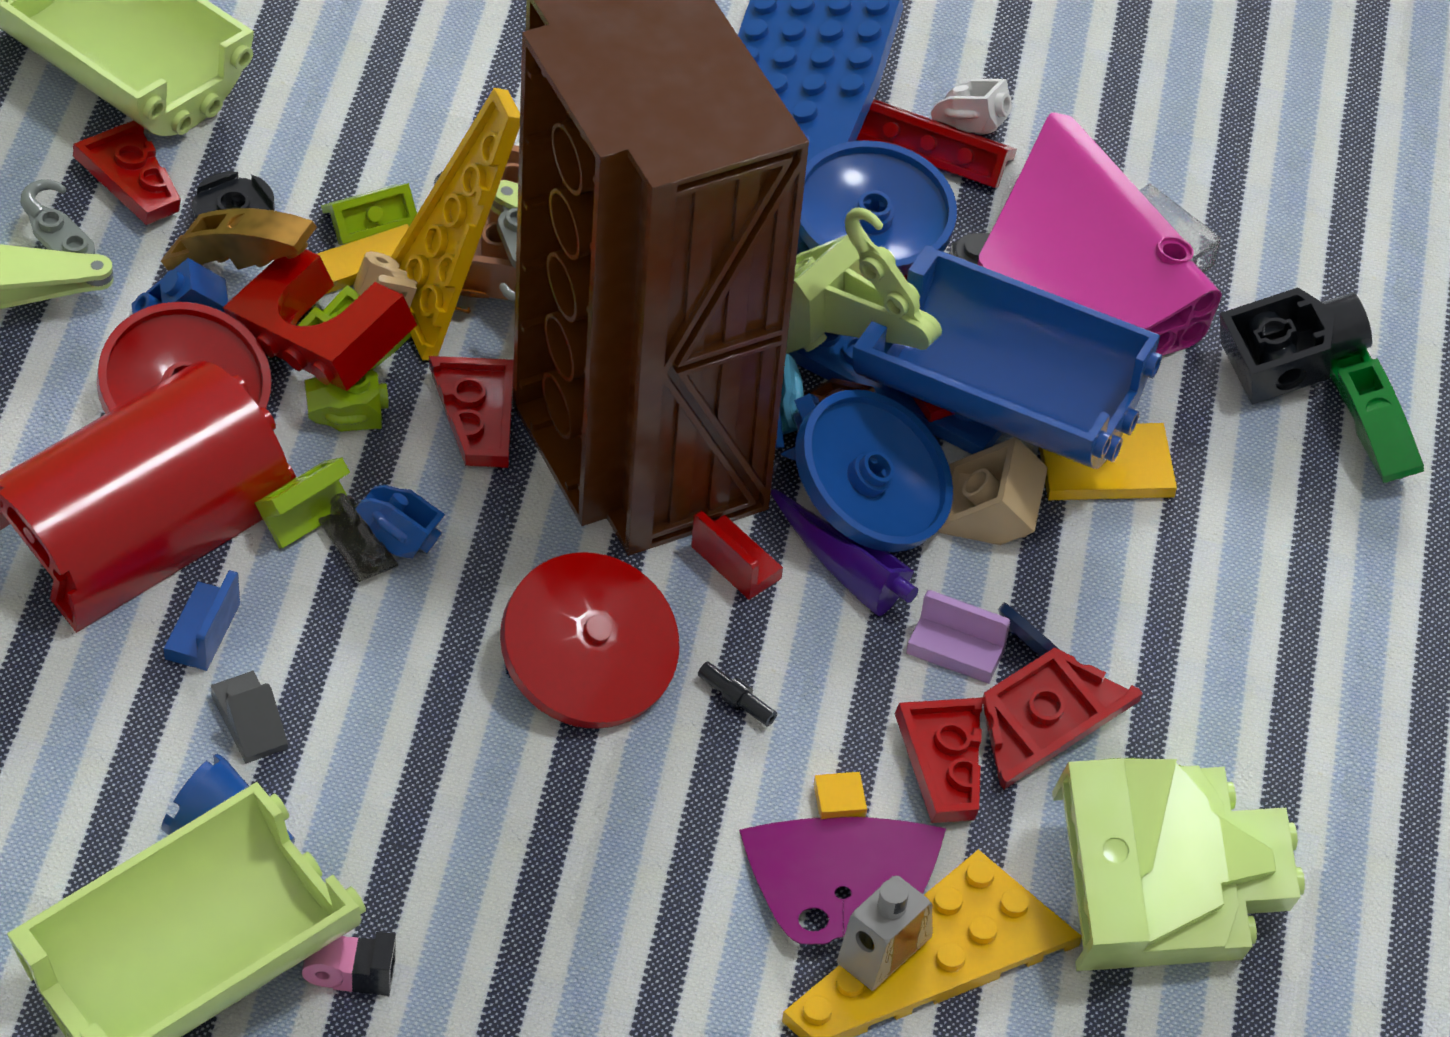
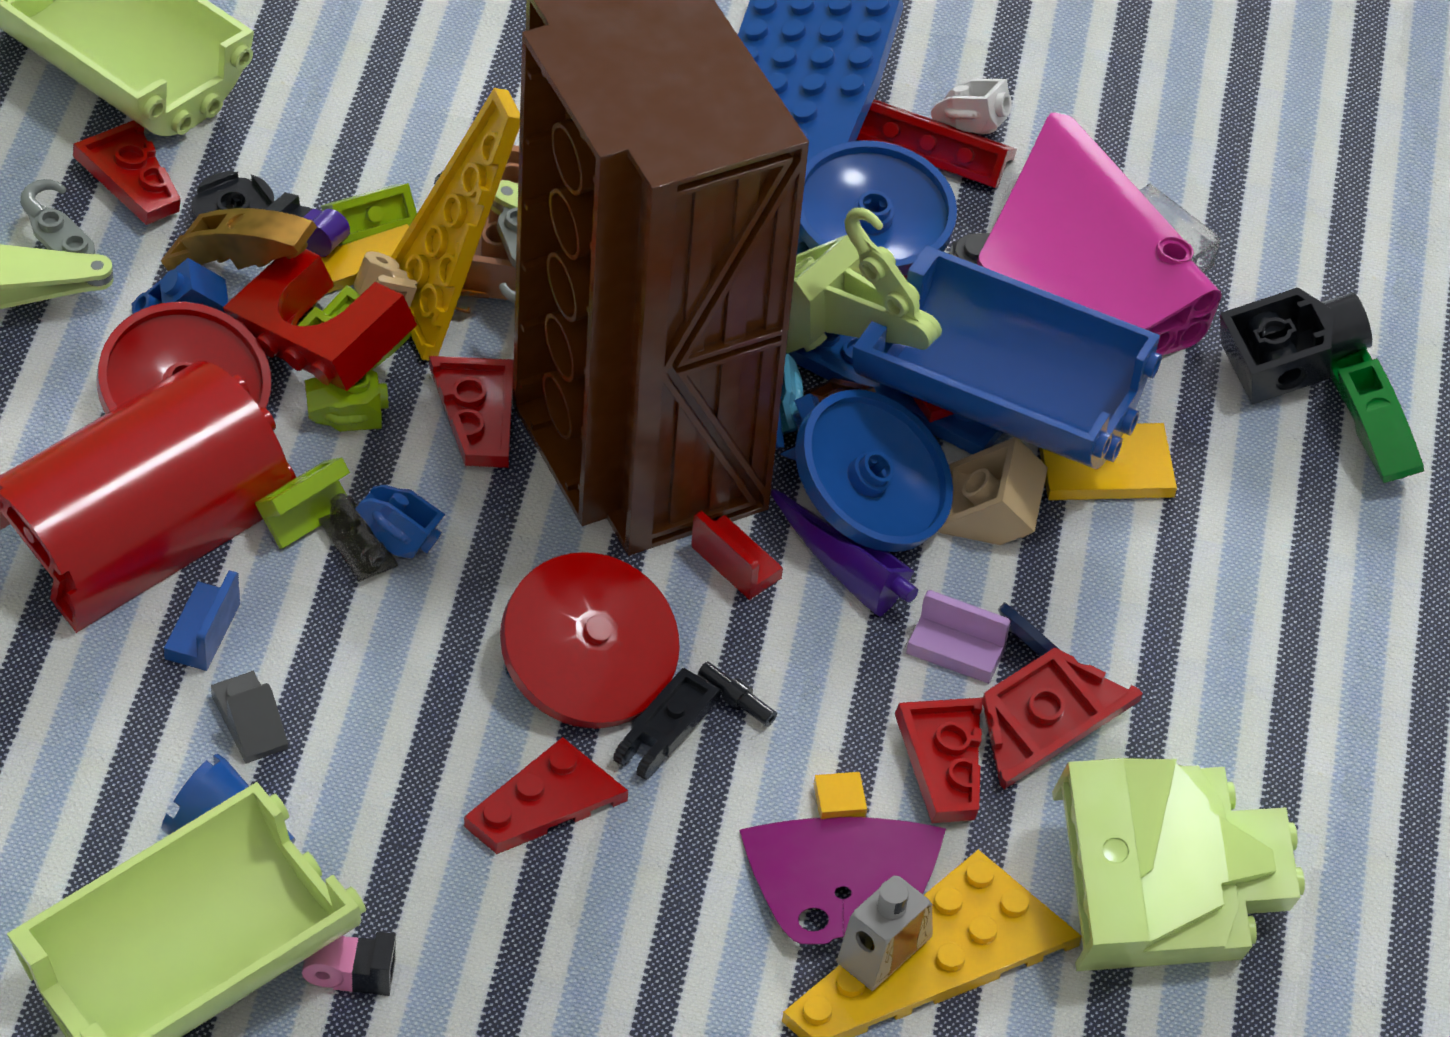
none -> dark purple leg [265,192,350,257]
none -> red wing [464,737,628,854]
none -> black hinge [613,668,721,780]

